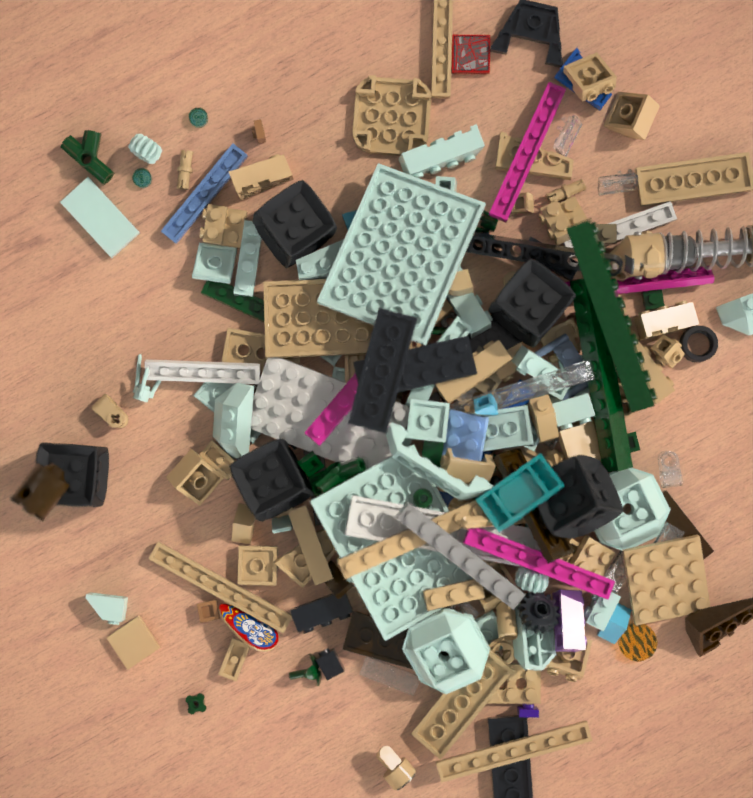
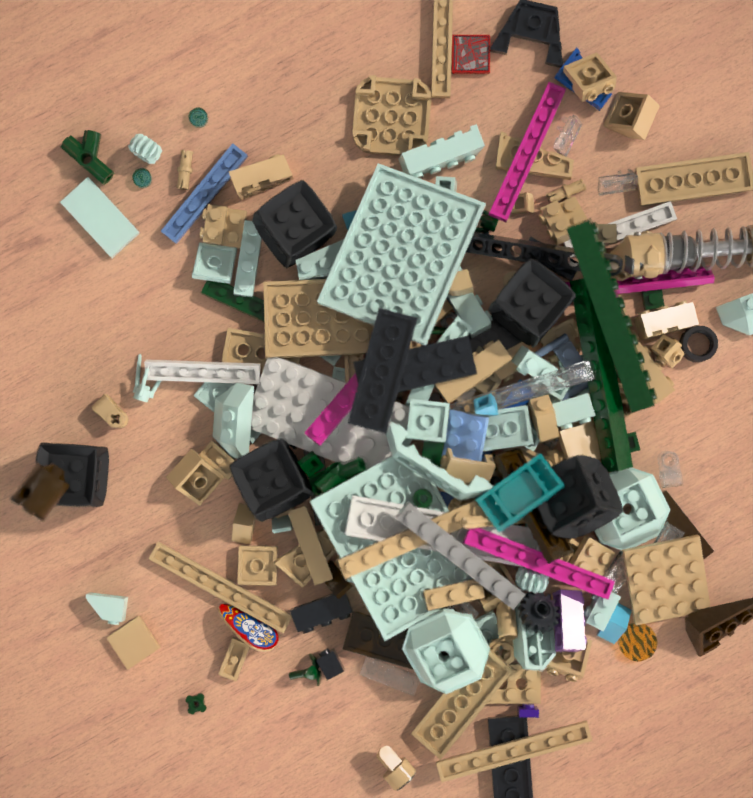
medium nougat plate [197,599,220,623] -> none
medium nougat plate [251,119,266,144] -> none

